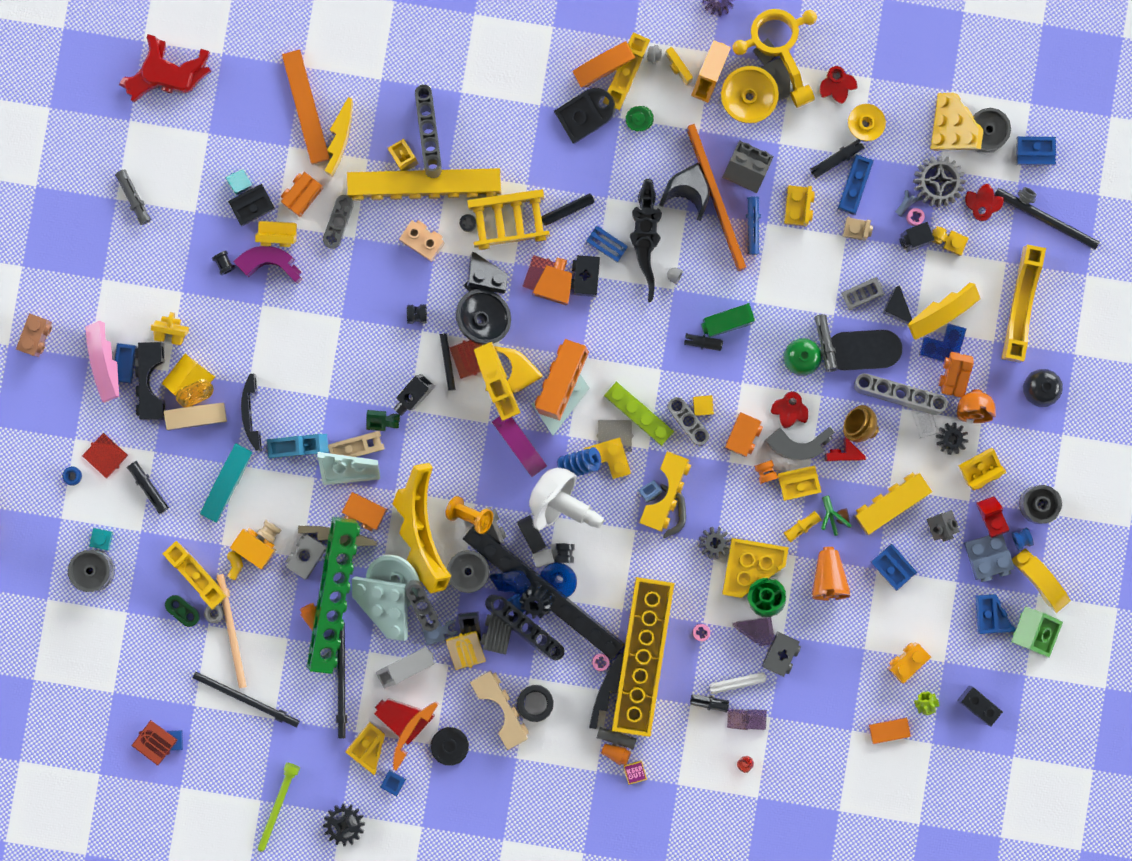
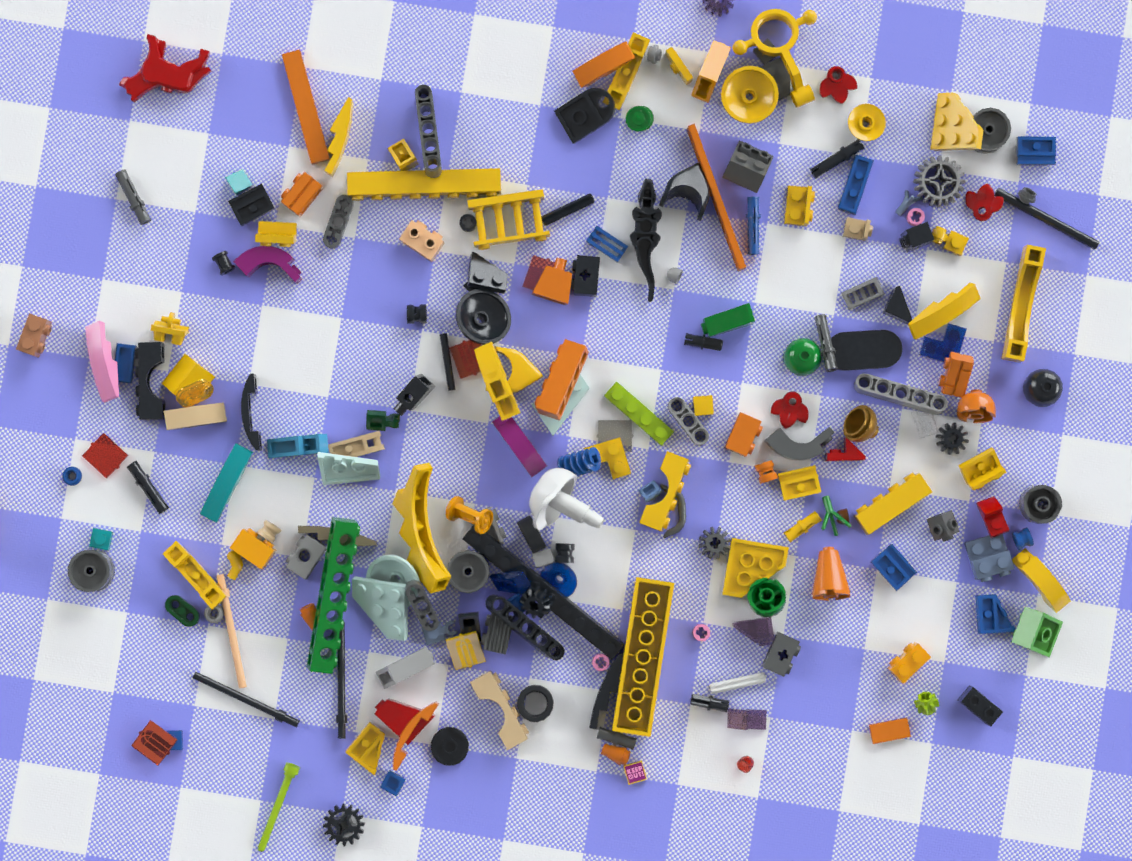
orange brick [342,492,388,532] -> none

